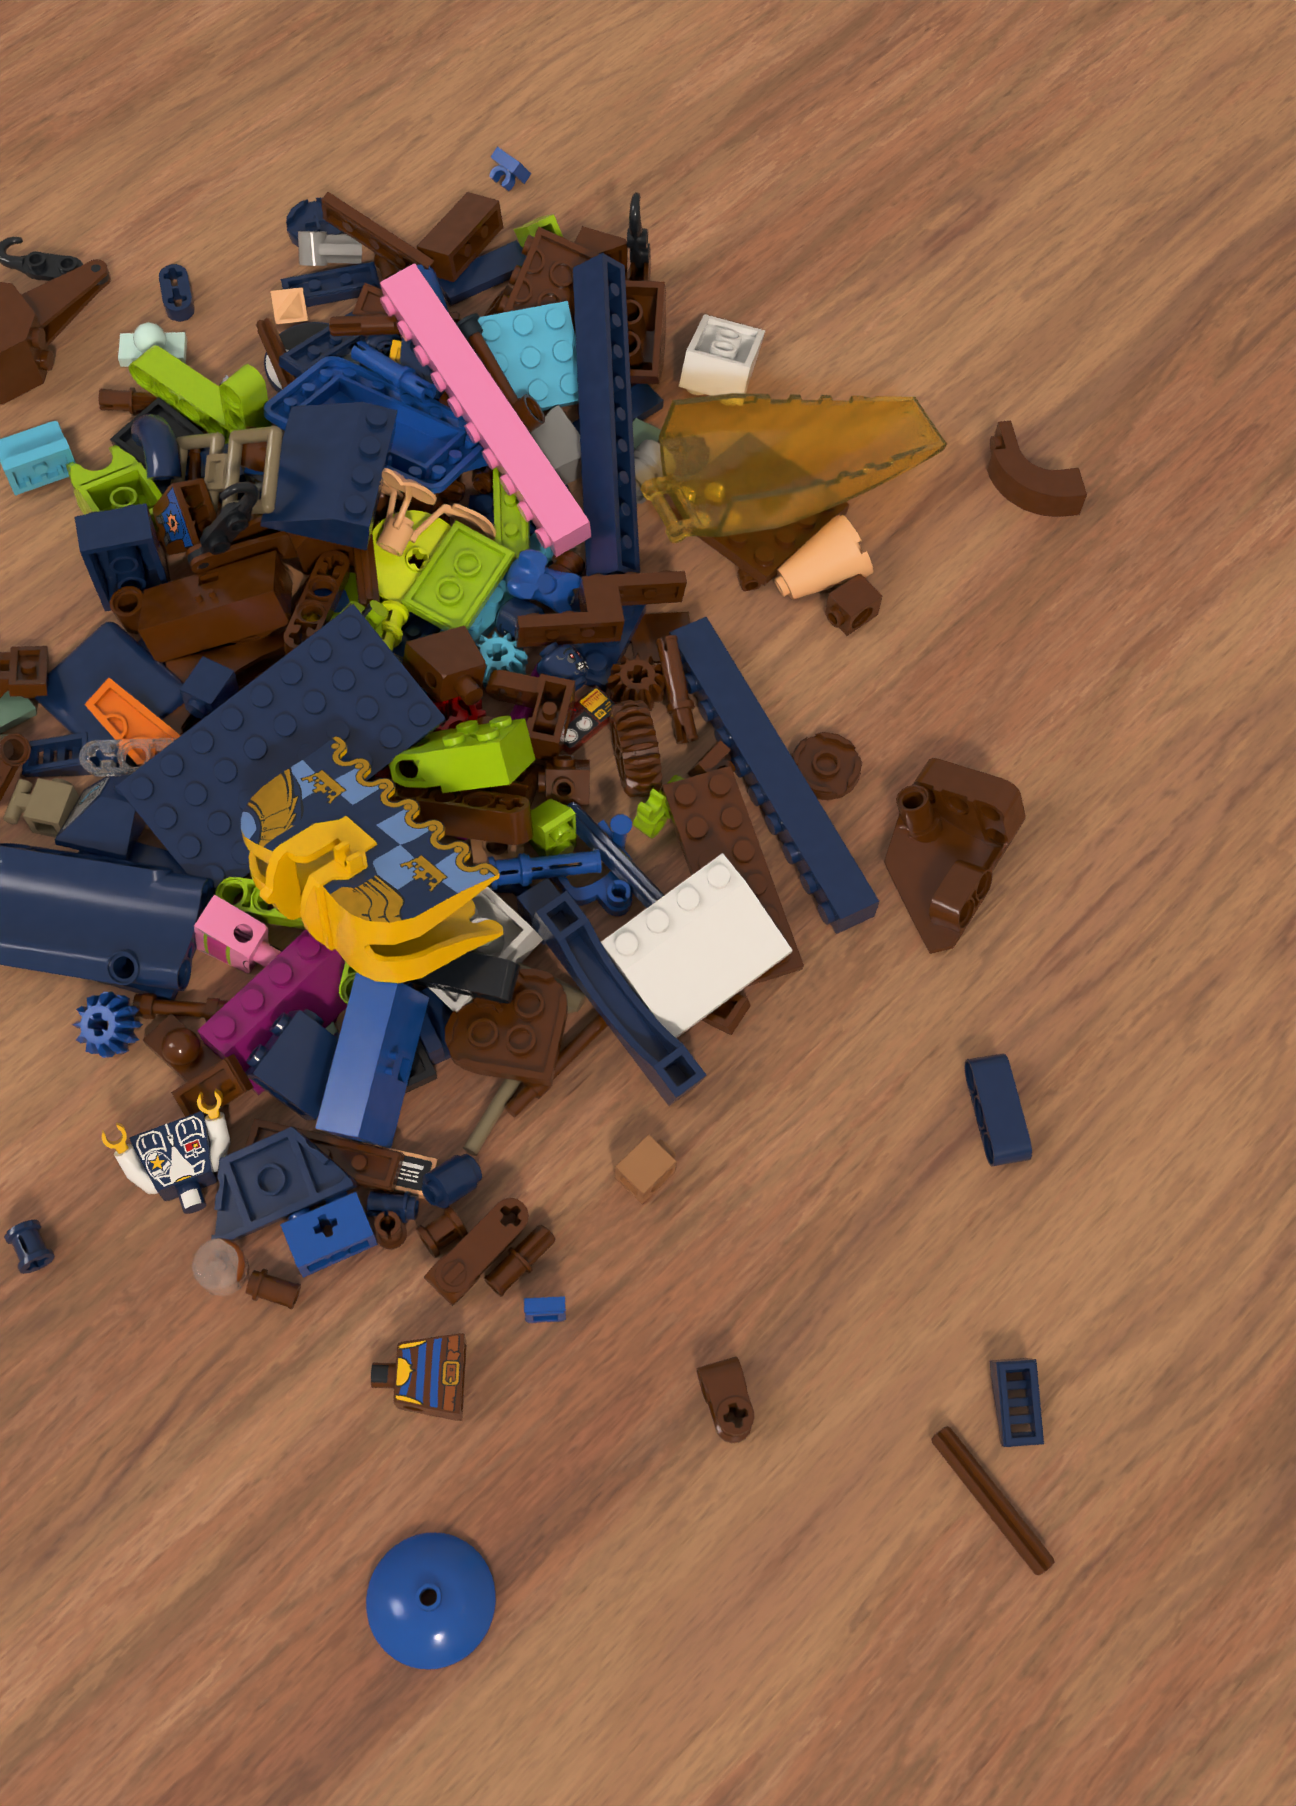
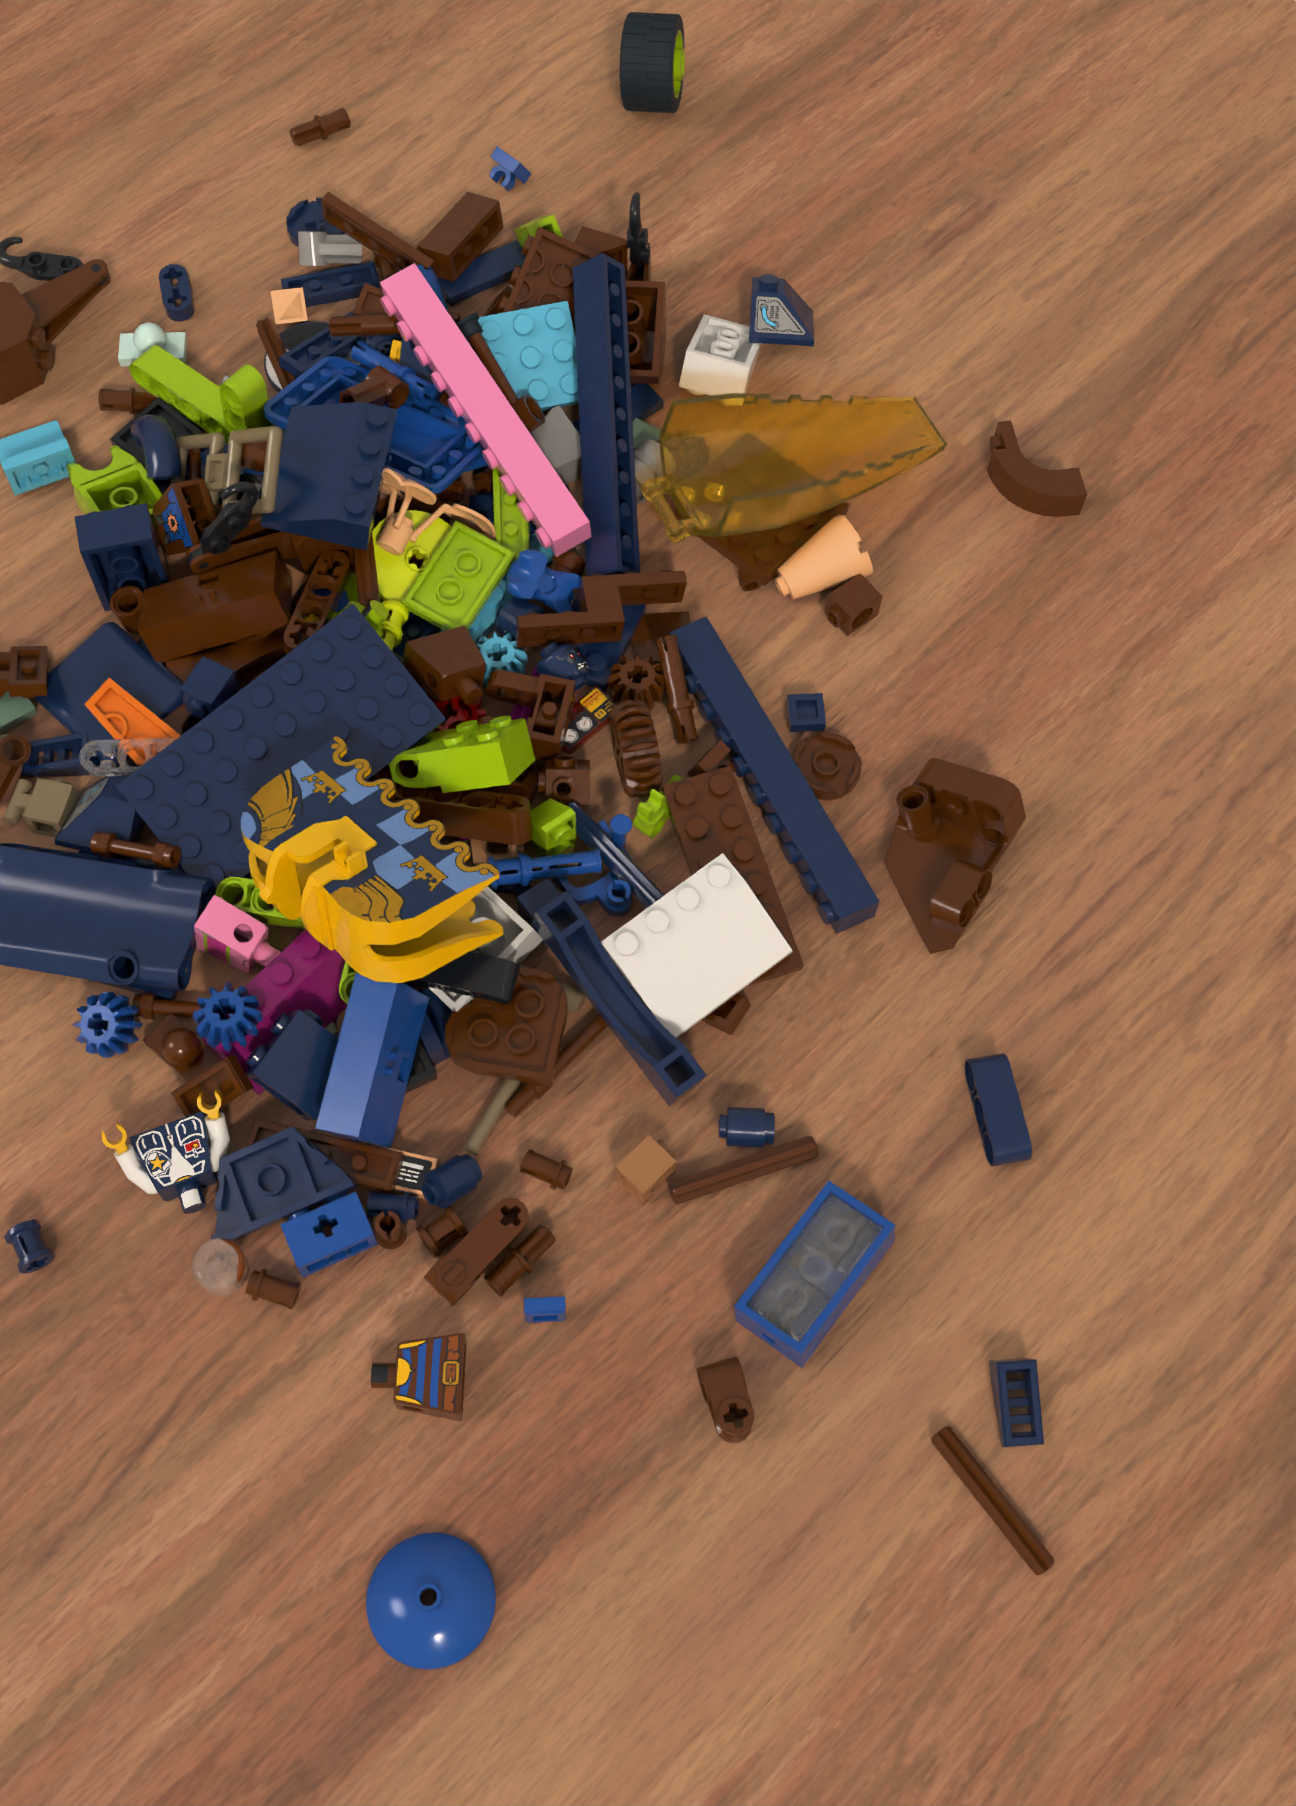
none -> reddish brown bar [90,831,181,869]
none -> blue gear [193,981,263,1052]
none -> reddish brown axle [289,108,351,146]
none -> reddish brown piece [339,366,409,409]
none -> reddish brown pin [520,1149,573,1190]
none -> black wheel [620,12,685,113]
none -> reddish brown axle [669,1136,819,1204]
none -> dark blue brick [718,1107,775,1147]
none -> brick [734,1181,895,1368]
none -> dark blue slope [749,275,814,346]
none -> dark blue plate [786,693,826,732]

